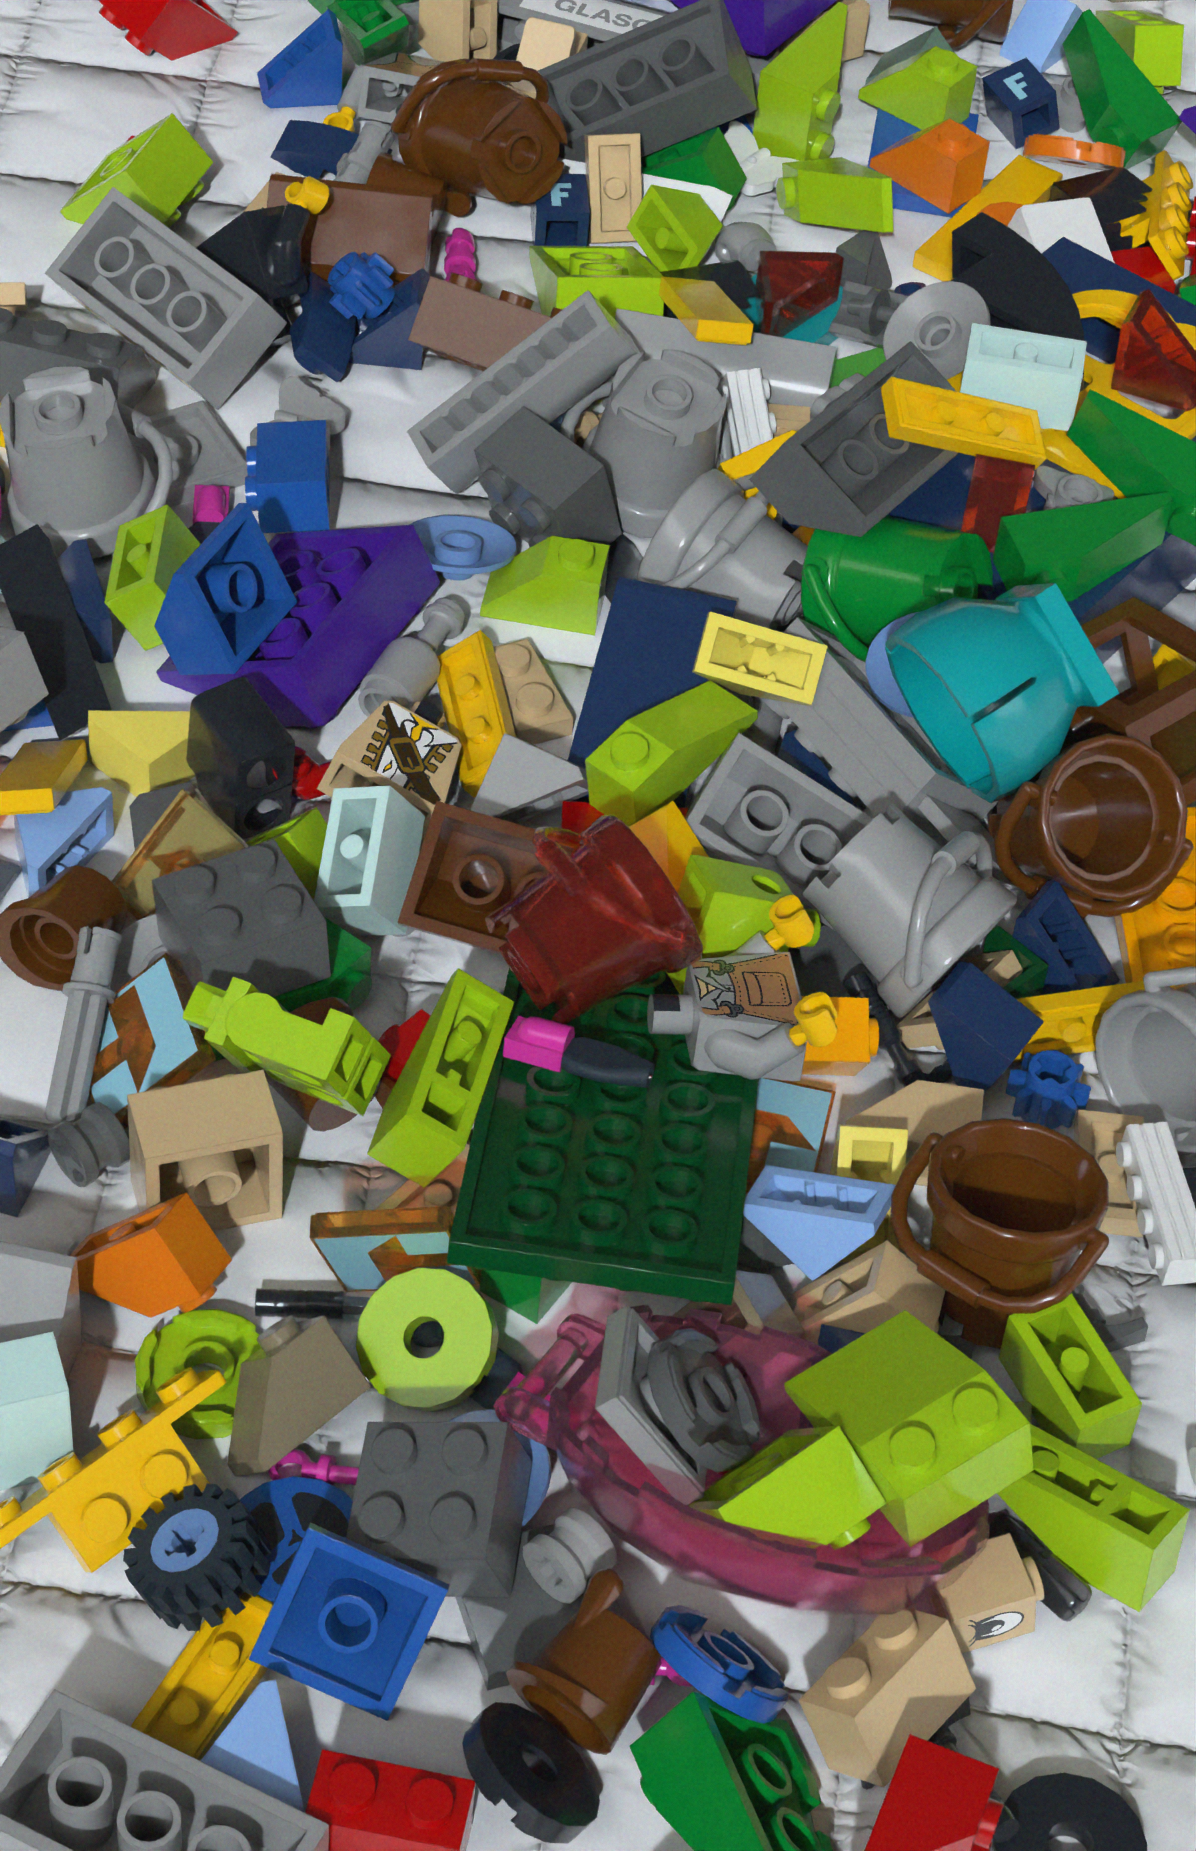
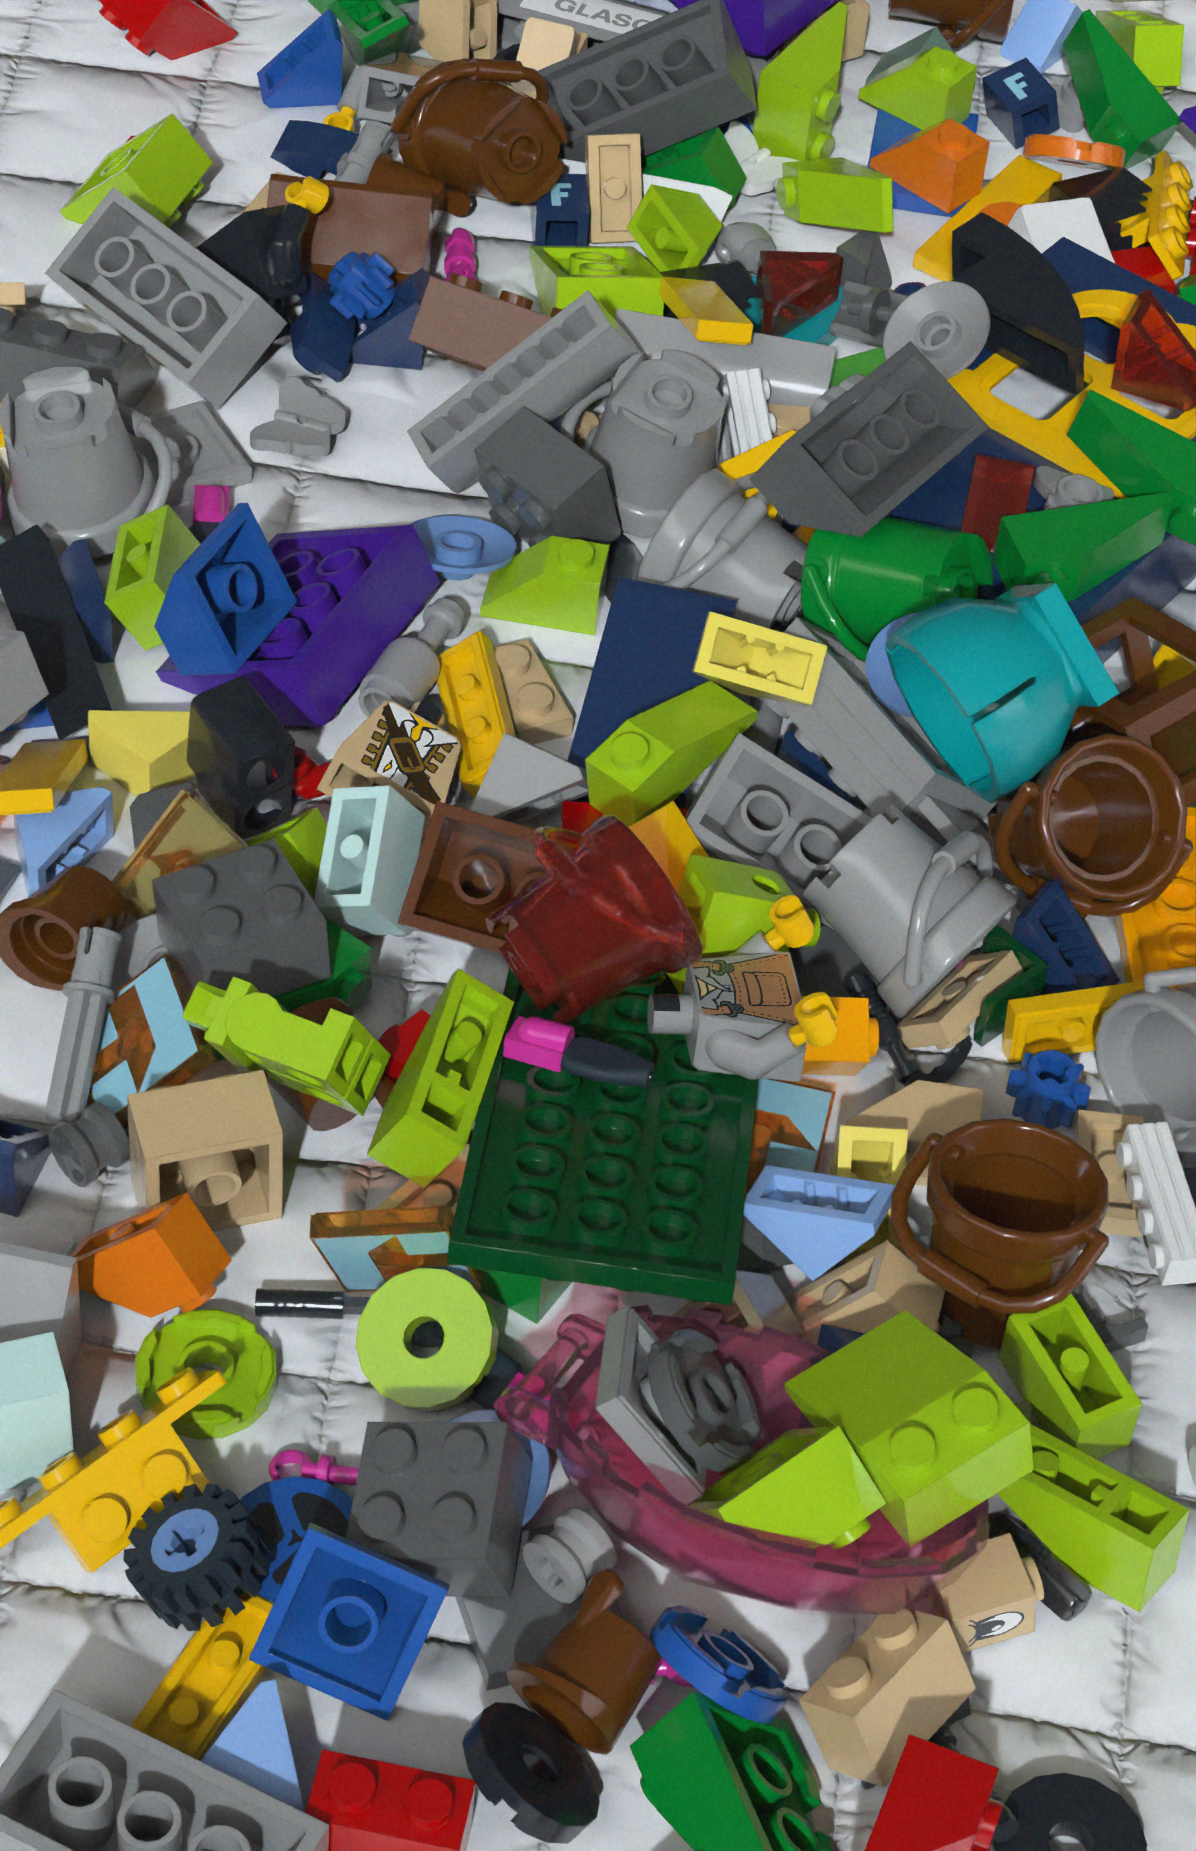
dark tan slope [227,1315,371,1476] -> none
blue brick [245,420,330,533] -> none
yellow tile [881,377,1047,470] -> none
dark blue slope [928,961,1044,1094] -> none
light aqua brick [960,323,1087,431] -> none

